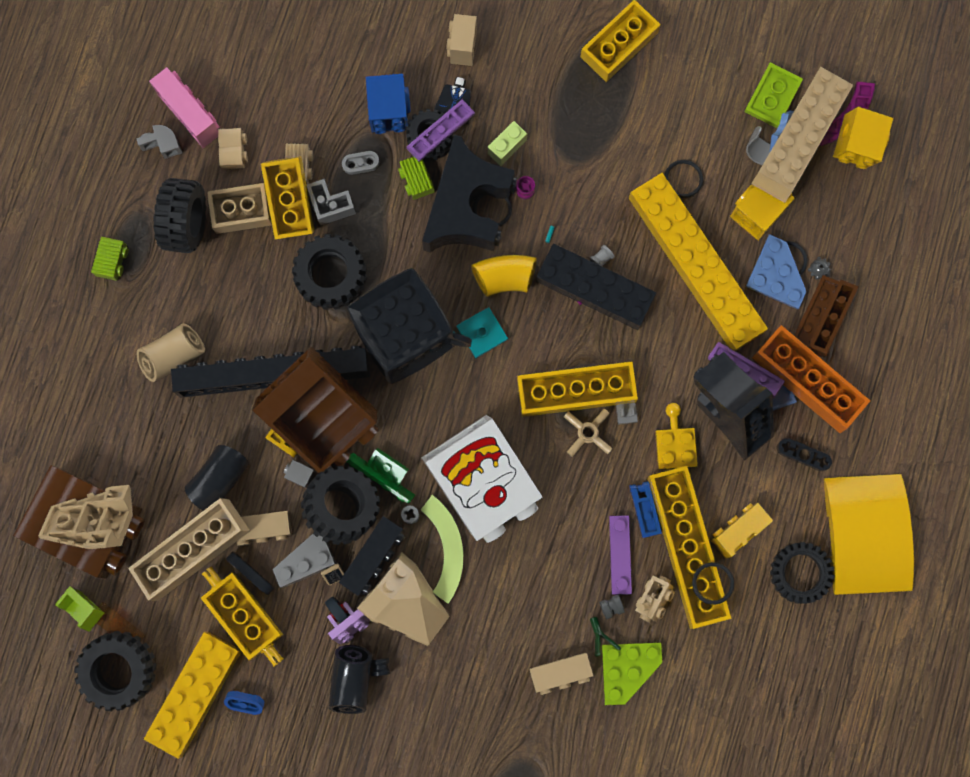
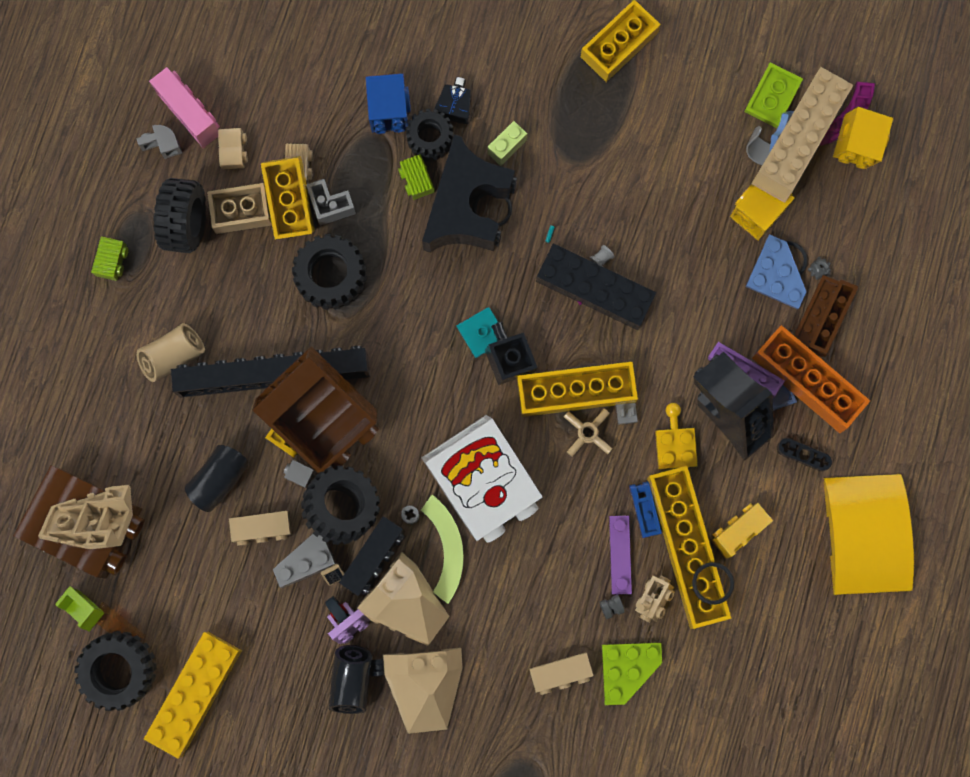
tan brick [128,498,250,601] -> none
yellow brick [201,566,284,667] -> none
blue plate [224,691,265,715] -> none
black beam [226,551,275,595] -> none
light grey plate [342,151,379,175] -> none
black piece [346,268,472,384] -> none
green bracket [346,448,416,504] -> none
medium lavender plate [406,99,475,162] -> none
tan brick [447,14,477,66] -> none
yellow brick [471,255,537,297] -> none
magenta wheel [516,176,535,200] -> none
dark green plant [590,617,621,657] -> none
yellow brick [629,173,768,351] -> none
black tyre [664,160,704,198] -> none
black tyre [770,542,834,604] -> none
none -> tan wedge [383,648,462,734]
none -> black brick [485,322,538,385]

